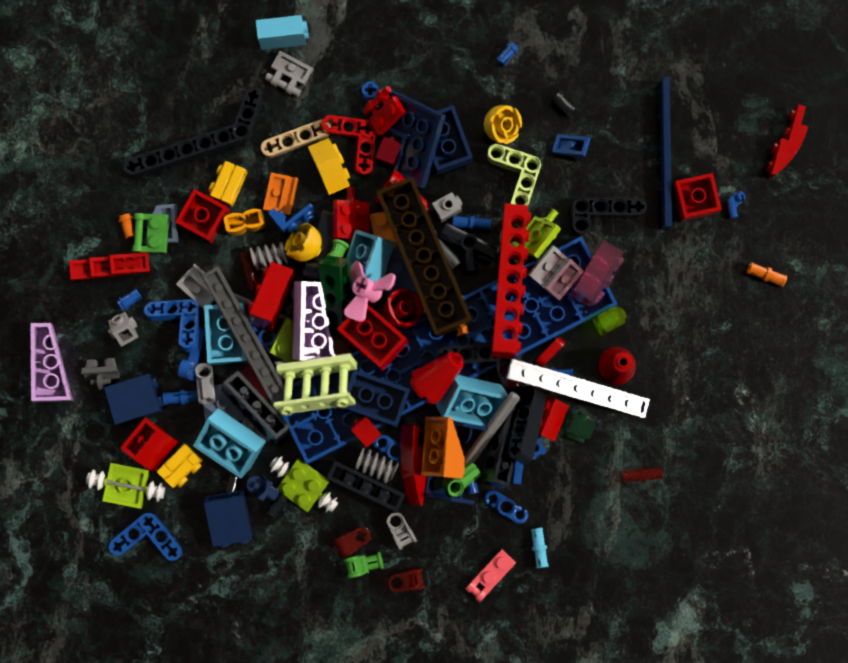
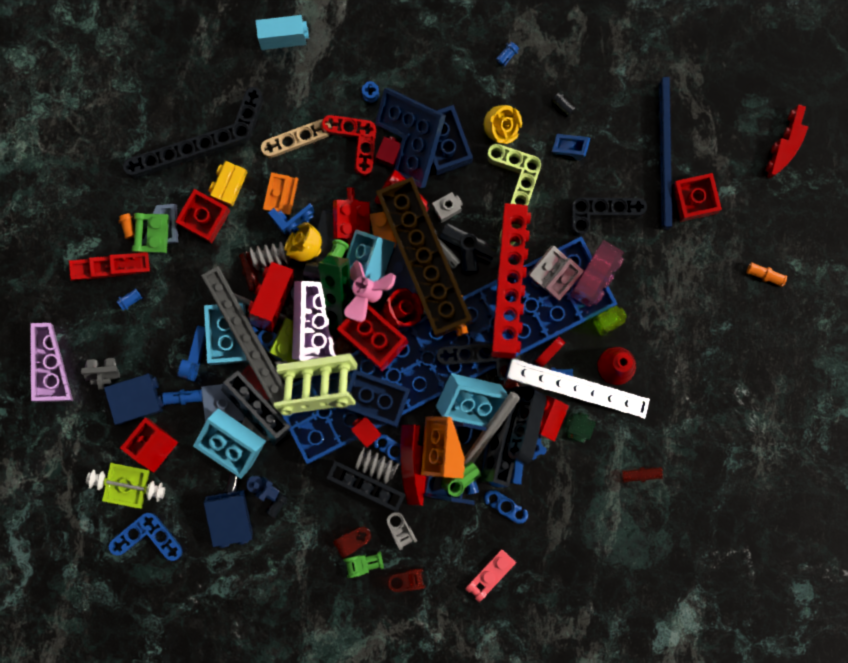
light grey brick [108,312,138,347] -> none
blue beam [144,299,201,352] -> none
yellow brick [157,444,203,488] -> none
light grey plate [176,264,214,309] -> none
light grey piece [195,363,216,405] -> none
light orange brick [224,209,266,236] -> none
light grey plate [265,51,313,97] -> none
lime plate [270,456,338,513] -> none
yellow brick [308,138,350,195] -> none
red plate [363,86,406,135] -> none
red cone [410,352,464,404] -> none
blue pin [453,216,492,231] -> none
lime plate [513,209,561,264] -> none
medium azure pin [530,528,549,568] -> none
blue arm [726,191,745,219] -> none

